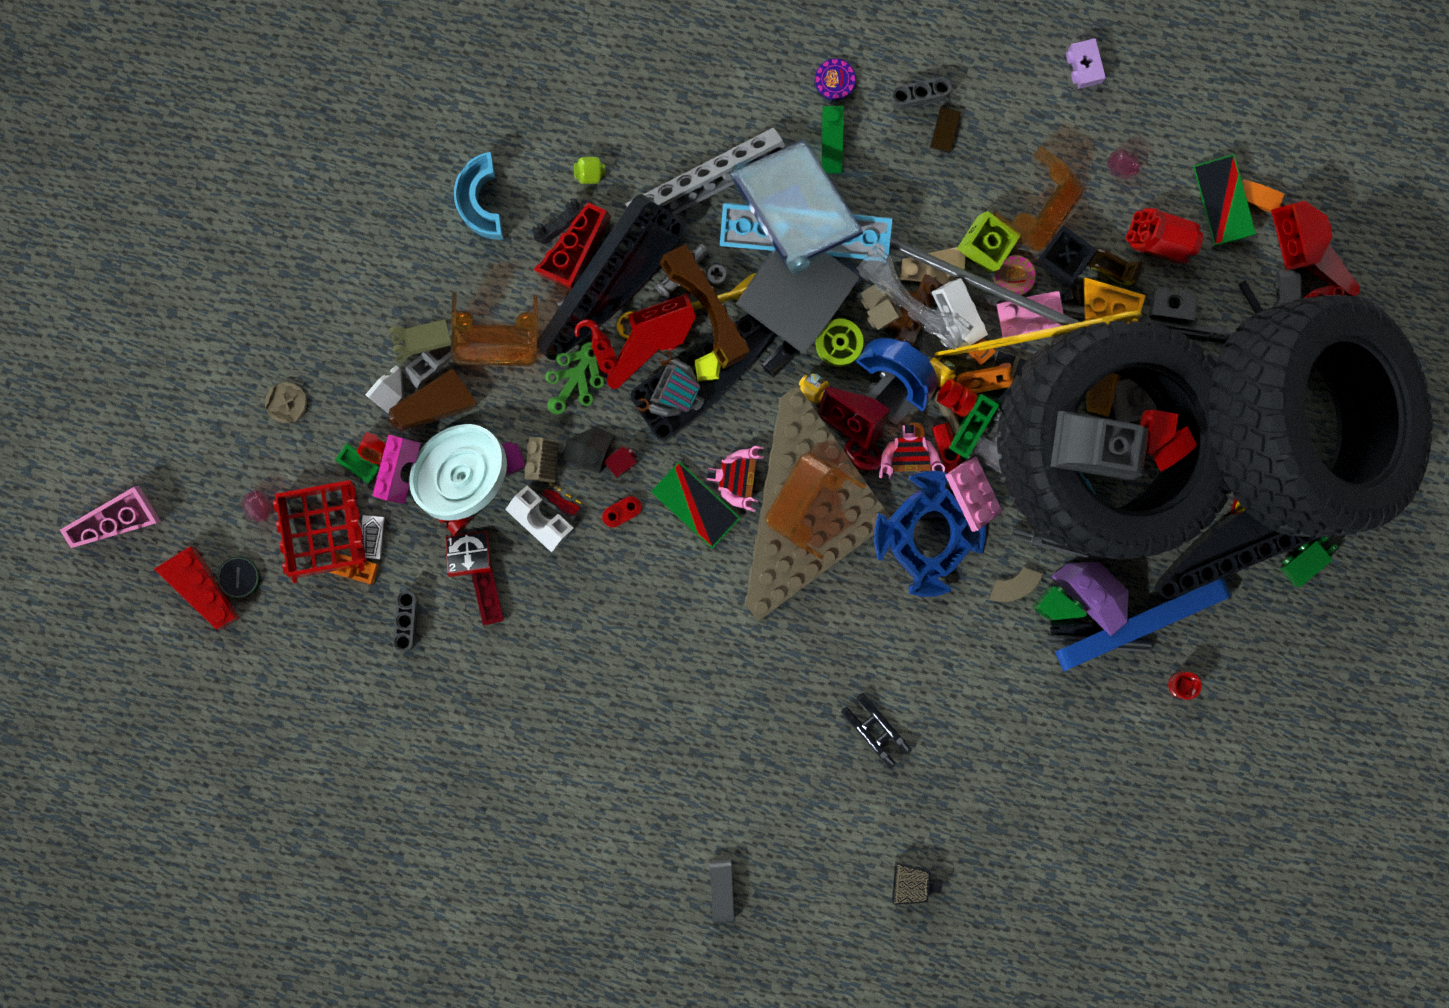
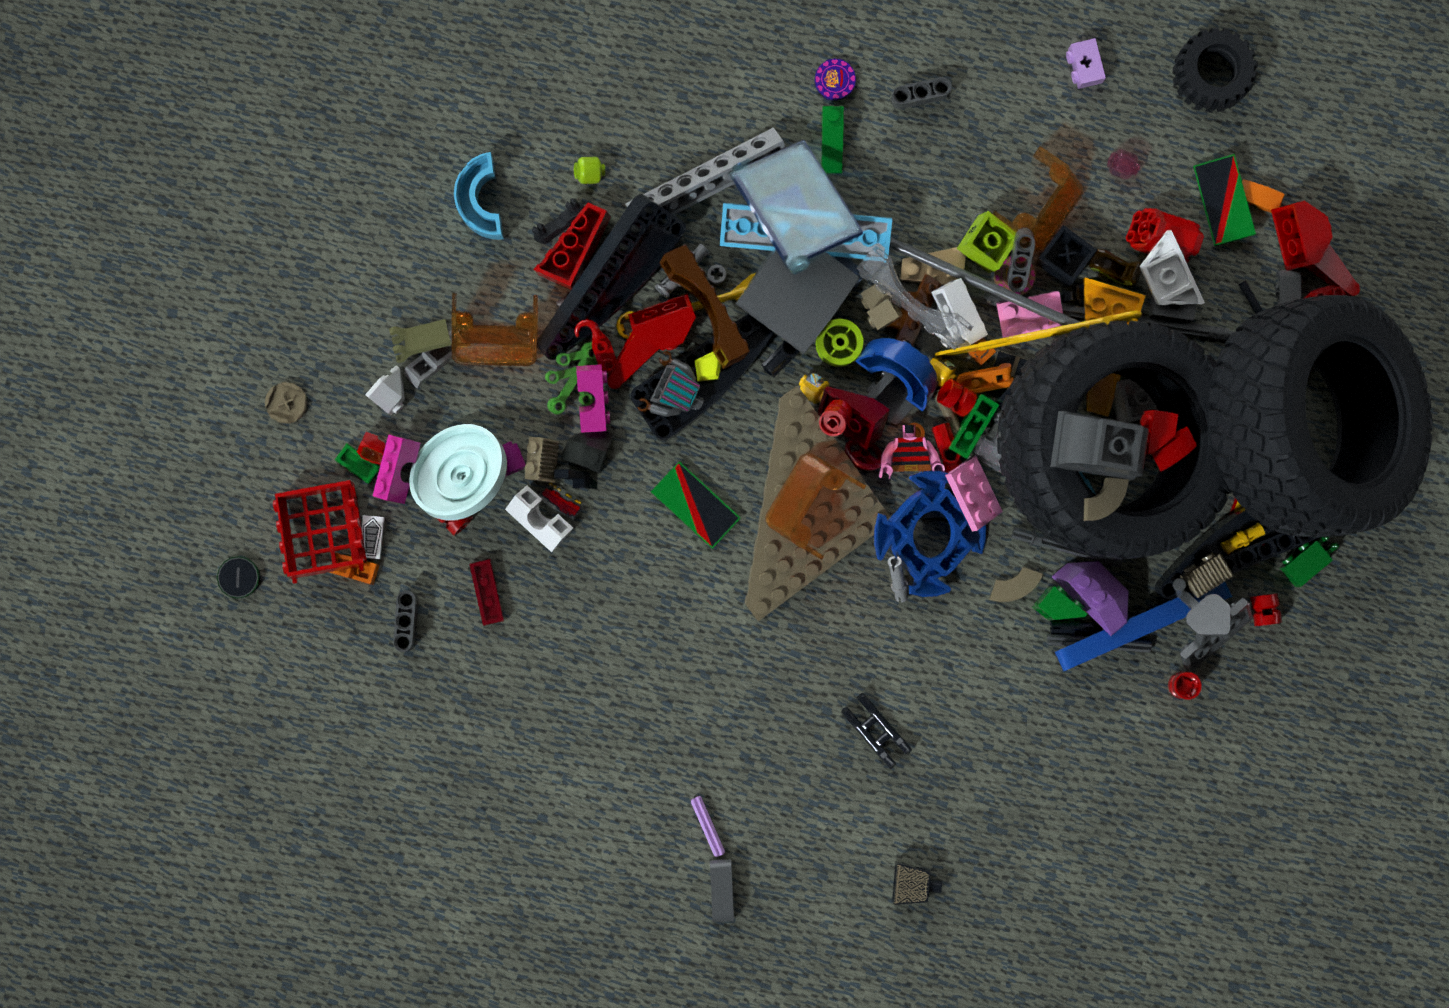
bright pink wedge [60,486,161,548] -> none
red wedge [154,546,240,630] -> none
clear pink head [241,489,272,522] -> none
reddish brown slope [388,369,477,431] -> none
tile [445,531,491,577] -> none
red plate [602,496,642,528] -> none
dark red brick [604,446,637,479] -> none
torso [707,446,764,512] -> none
dark brown tile [930,107,961,153] -> none
none -> black slope [554,469,597,489]
none -> dark pink arch [576,364,610,433]
none -> lavender axle [691,796,725,857]
none -> red wheel [819,399,853,436]
none -> light grey pin [888,556,908,603]
none -> dark grey beam [1007,228,1035,292]
none -> dark tan tile [1083,478,1129,521]
none -> white wing [1139,230,1205,305]
none -> black tyre [1172,27,1258,113]
none -> dark grey plate [1173,578,1253,673]
none -> dark tan brick [1180,552,1234,598]
none -> yellow pin [1221,523,1265,555]
none -> red wheel [1250,593,1283,626]

